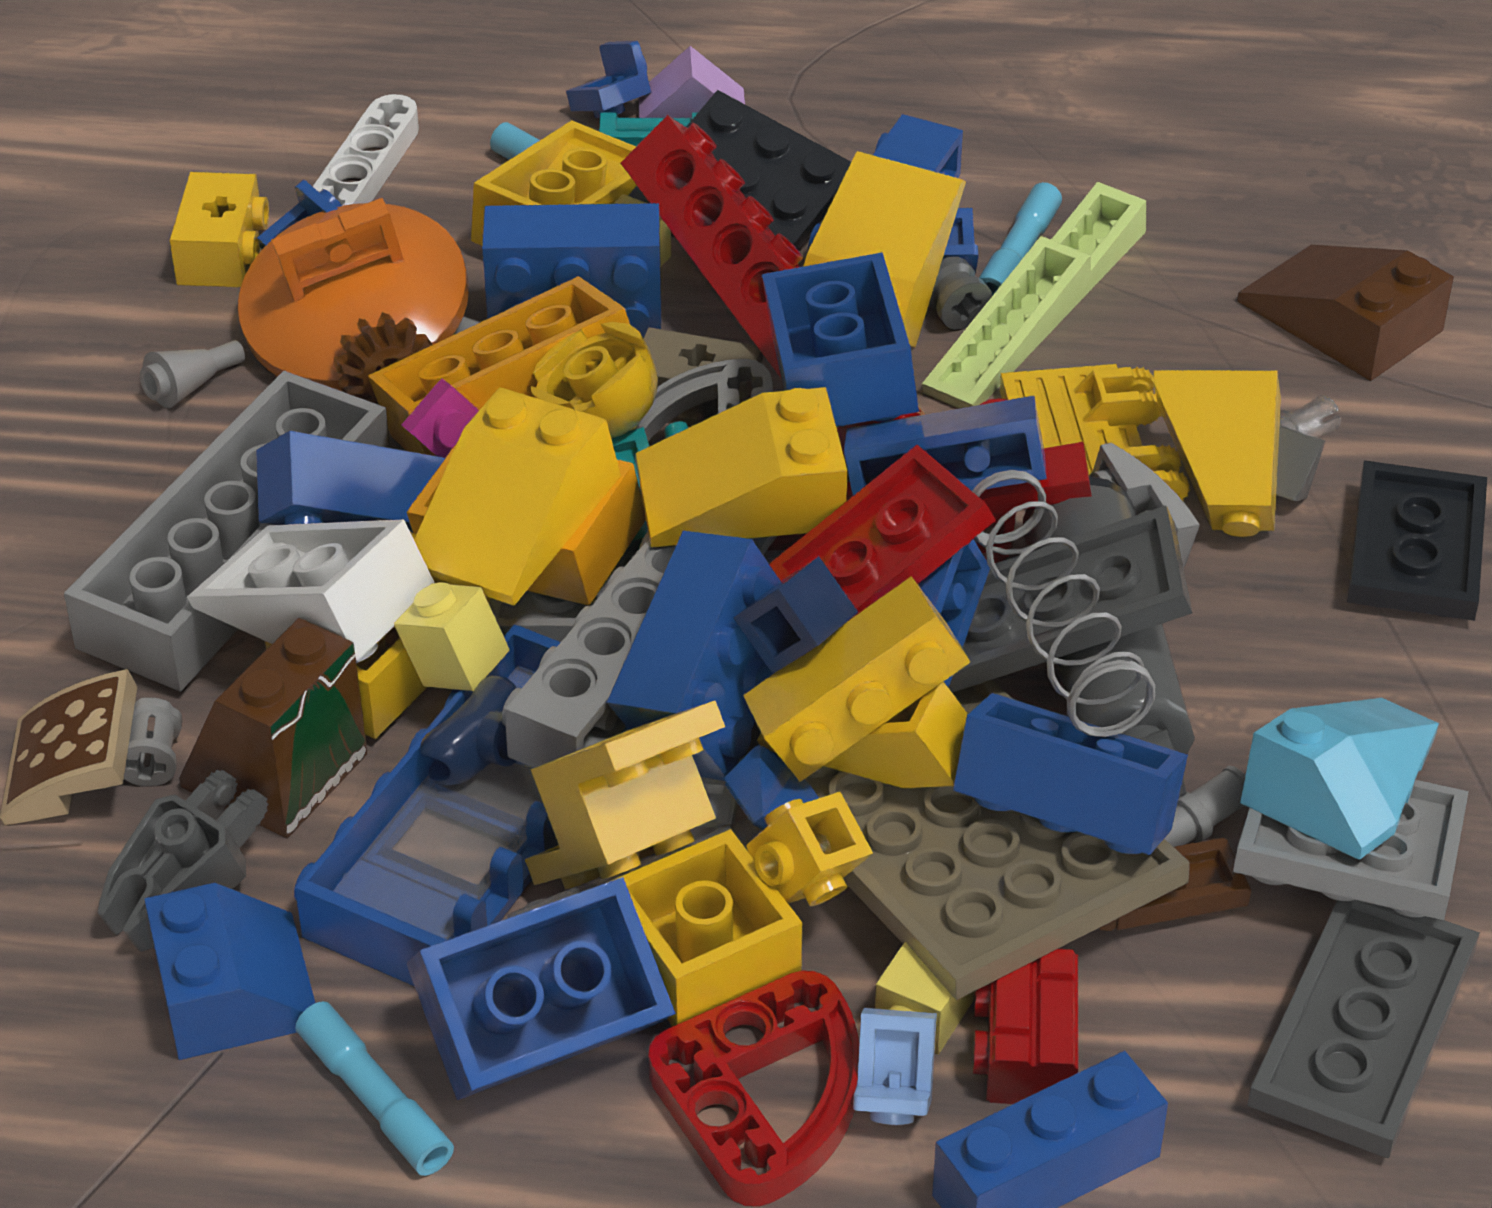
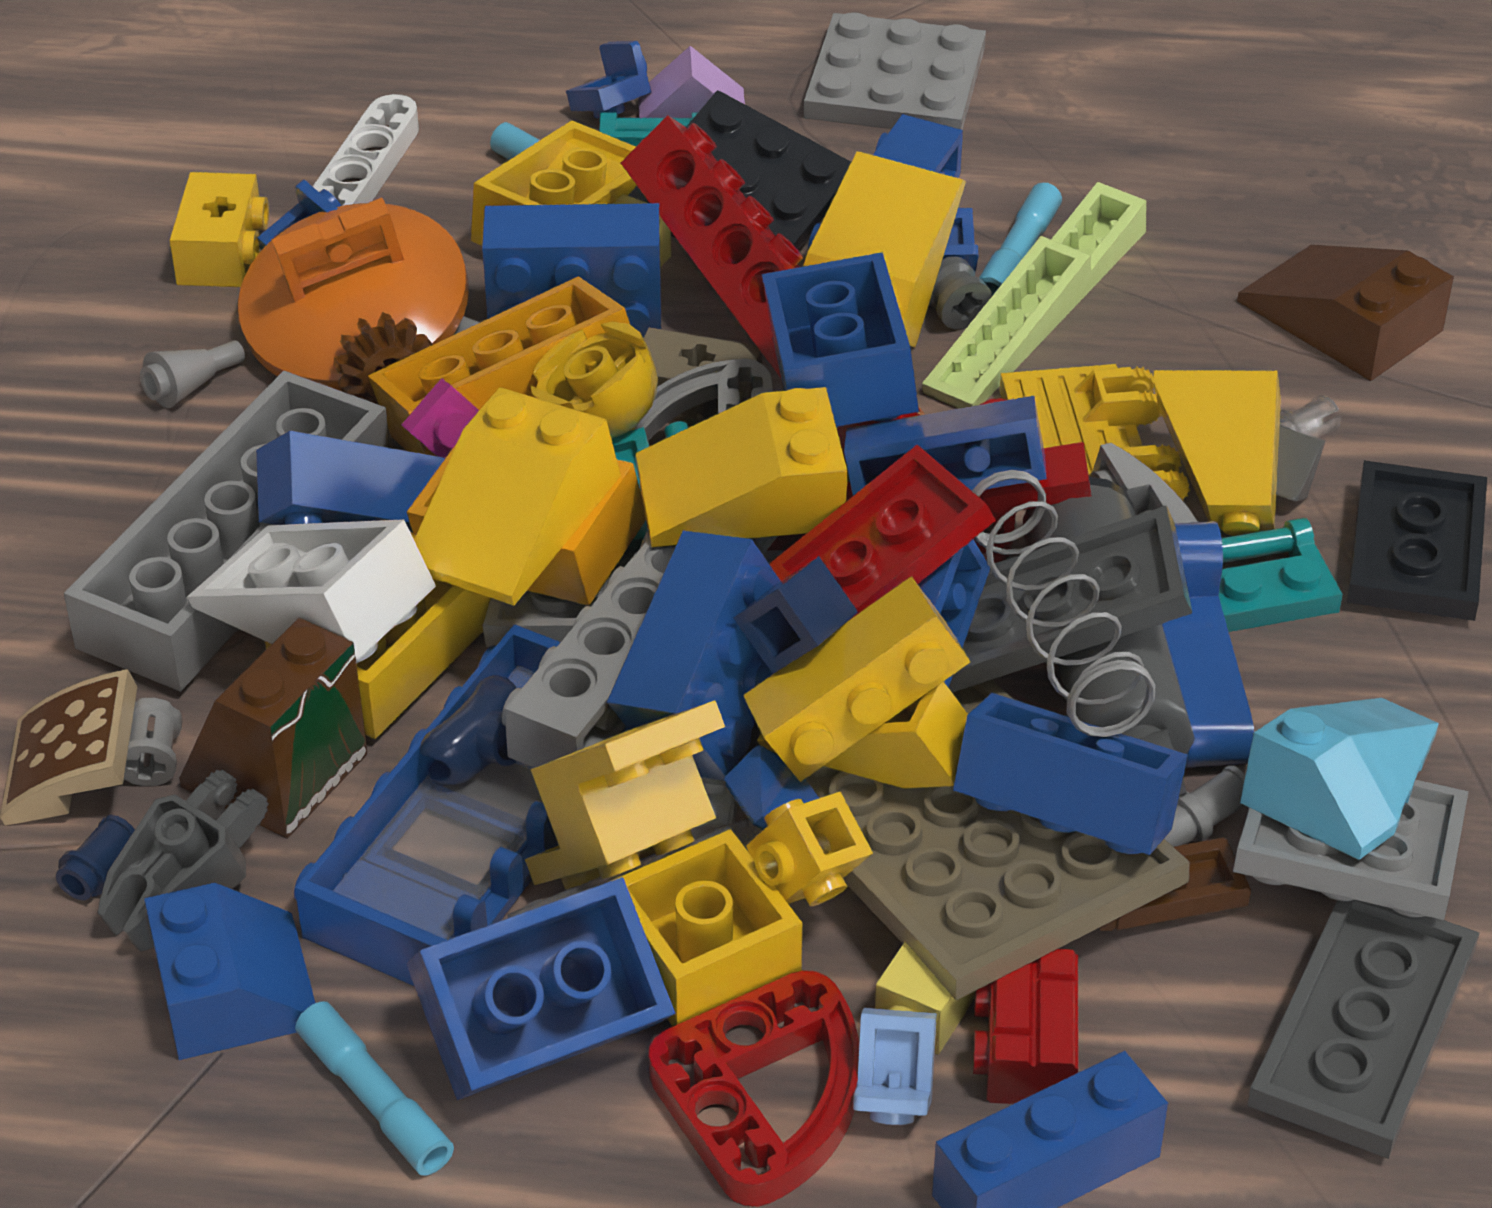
light yellow brick [393,582,510,691] -> none
none -> dark blue pin [56,814,135,901]
none -> light grey plate [804,12,986,130]
none -> blue beam [1163,521,1254,768]
none -> teal plate [1219,518,1343,632]

